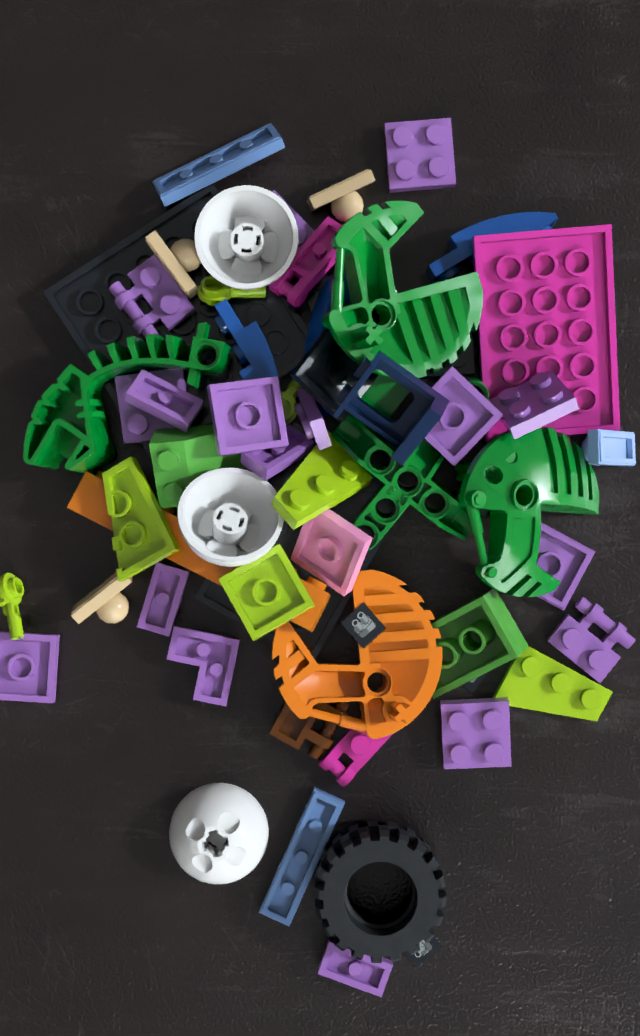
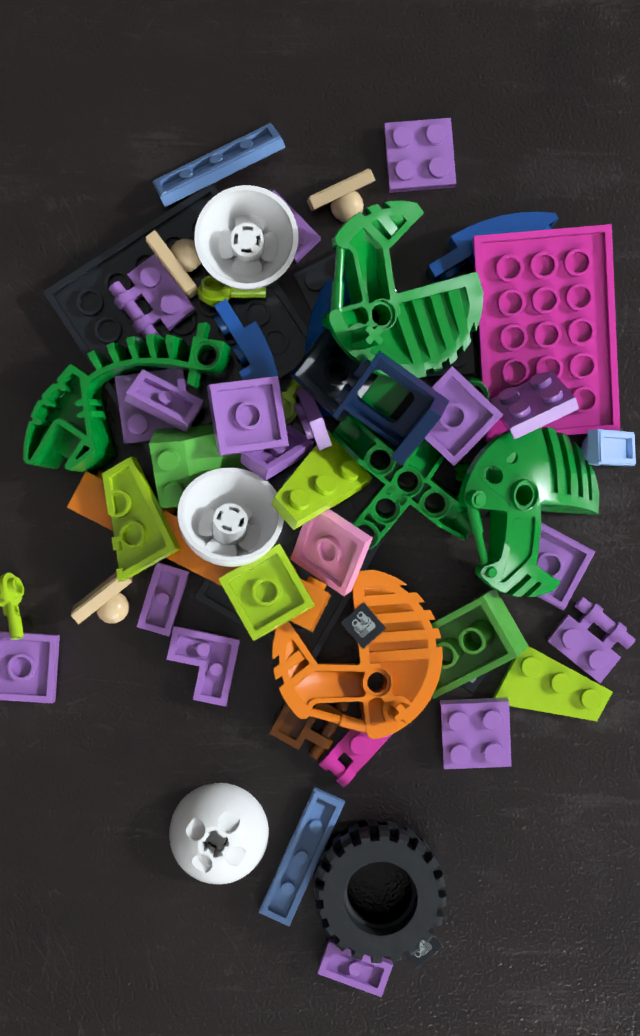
dark pink plate [269,217,342,308] -> none

